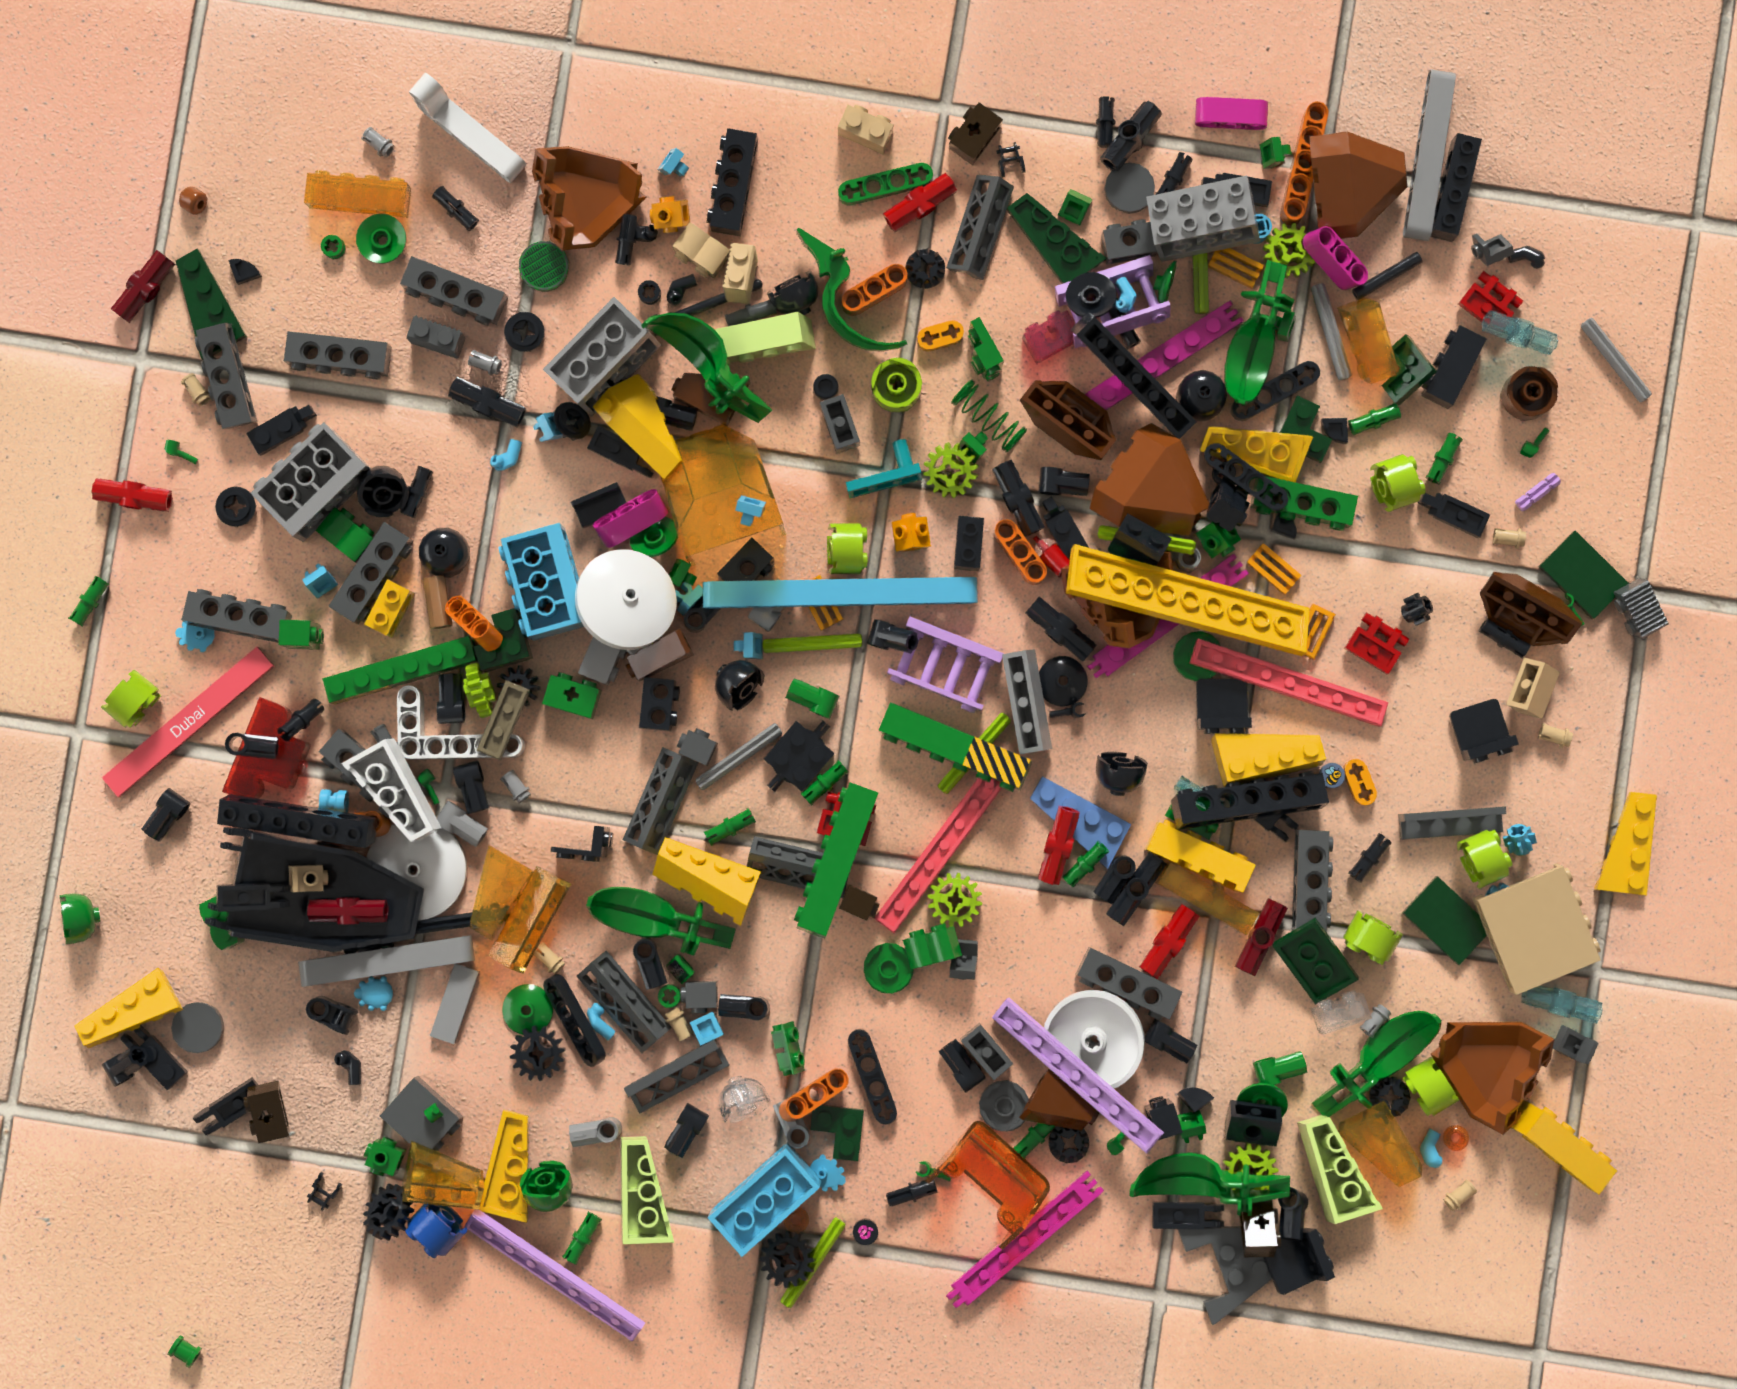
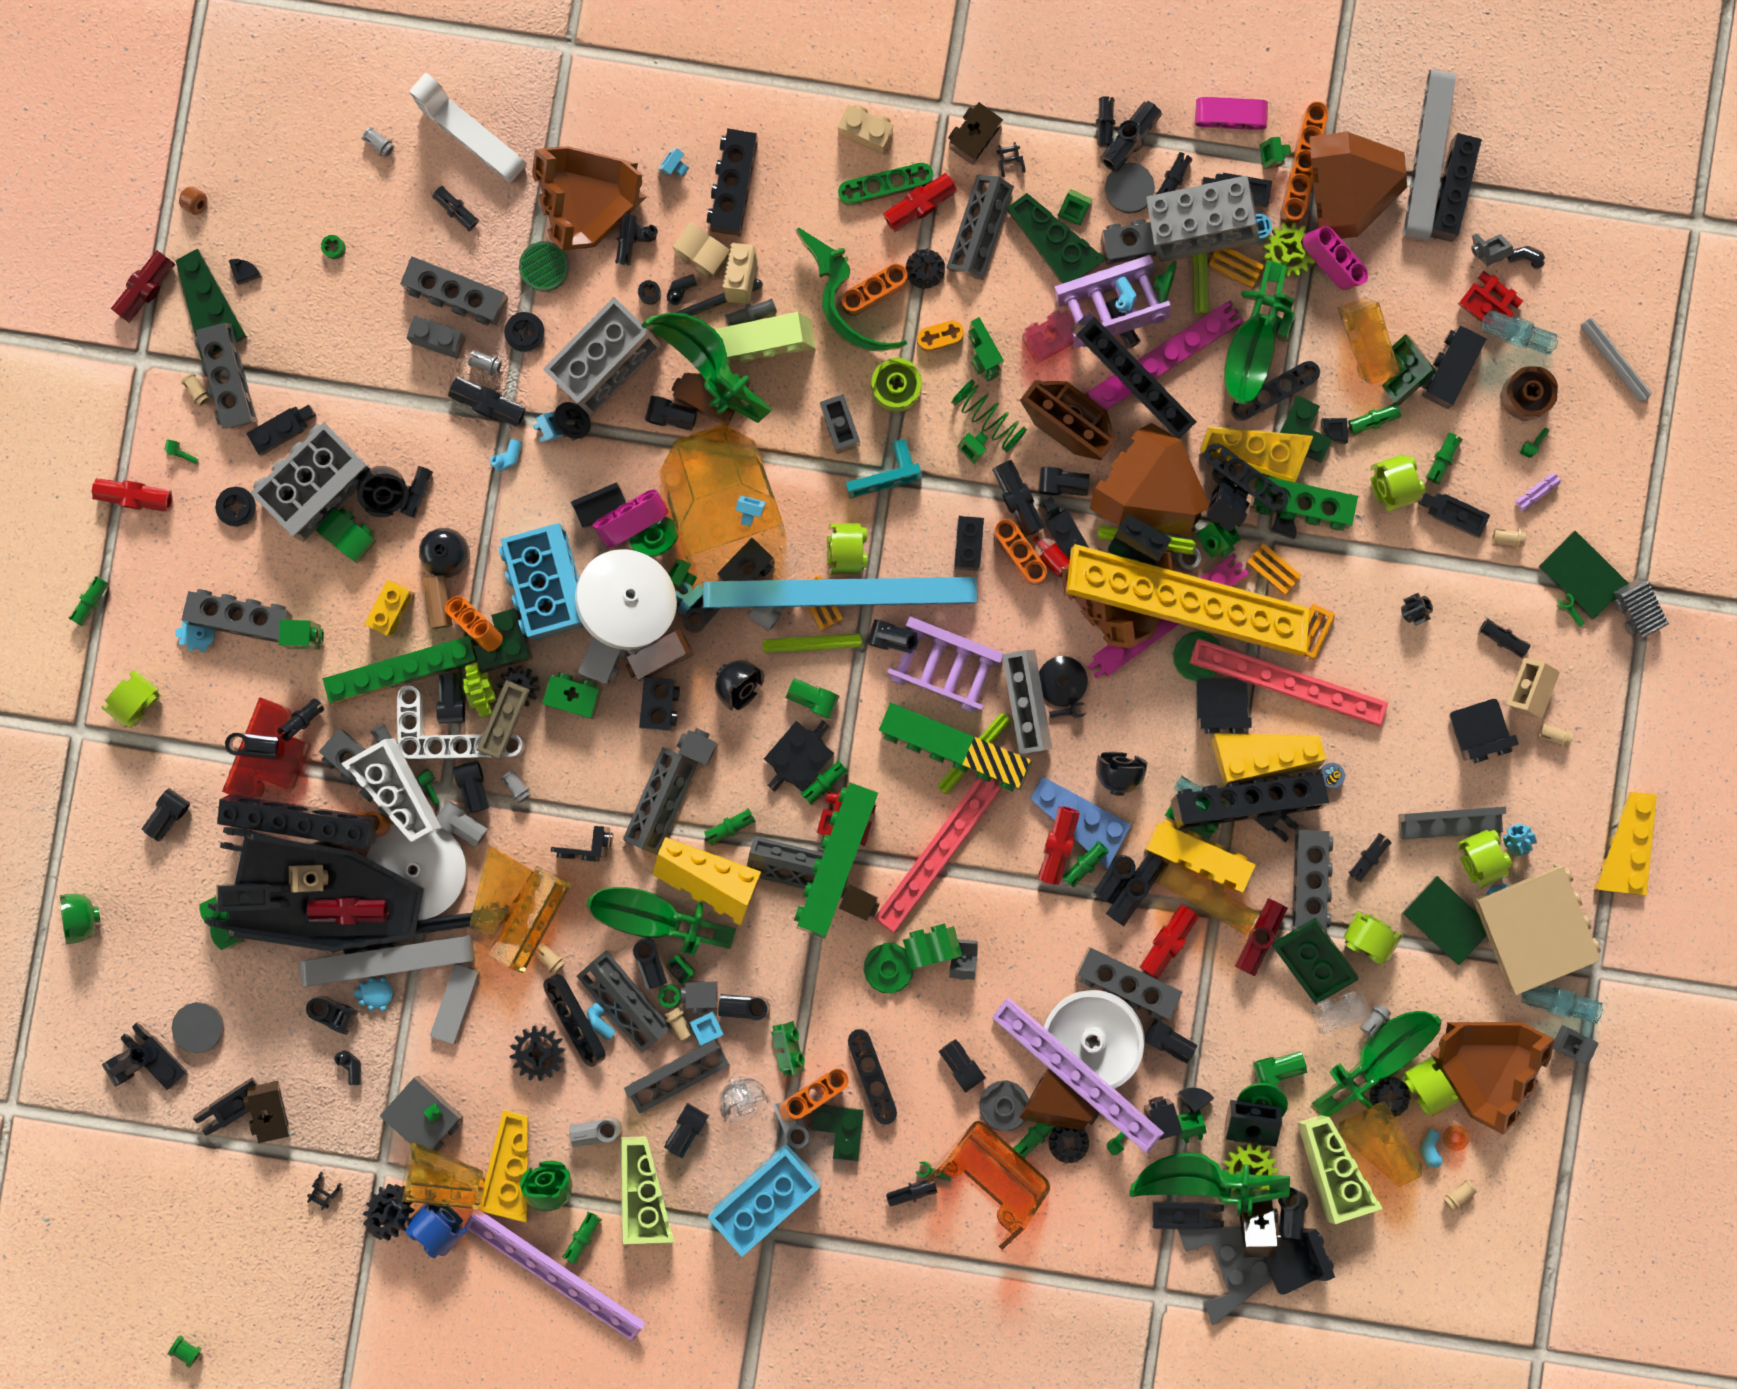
yellow wing [74,968,183,1048] -> none
coral tile [102,647,274,797] -> none
dark grey brick [284,331,392,380] -> none
medium azure tile [302,564,338,599] -> none
clear yellow brick [304,170,411,218] -> none
medium azure wheel [319,789,349,813] -> none
dark grey brick [329,522,413,625] -> none
green dish [356,214,406,264] -> none
green brick [364,1137,407,1176] -> none
green dish [502,984,553,1035] -> none
black hinge [587,426,654,478] -> none
yellow wedge [593,374,683,480] -> none
light orange brick [650,196,690,233] -> none
light grey axle [695,723,782,790] -> none
medium azure tile [734,632,763,659] -> none
black gear [759,1231,816,1288] -> none
black cylinder [767,271,818,315] -> none
lime axle [780,1217,846,1308] -> none
clear orange plate [784,1207,809,1233] -> none
medium azure piece [810,1154,846,1192] -> none
black tile [813,374,838,400] -> none
black tile [853,1218,878,1245] -> none
light orange brick [892,513,931,552] -> none
lime gear [923,442,979,498] -> none
lime gear [927,872,982,927] -> none
dark pink hinge [946,1170,1104,1308] -> none
dark grey brick [960,1023,1013,1080] -> none
black piece [1025,596,1097,662] -> none
black dish [1066,272,1116,318] -> none
black cylinder [1176,370,1227,421] -> none
light grey axle [1311,283,1352,380] -> none
light orange beam [1343,759,1377,805] -> none
red plate [1344,612,1410,675] -> none
black piece [1352,252,1423,300] -> none
reddish brown wedge [1480,572,1582,646] -> none
yellow wedge [1511,1100,1617,1195] -> none

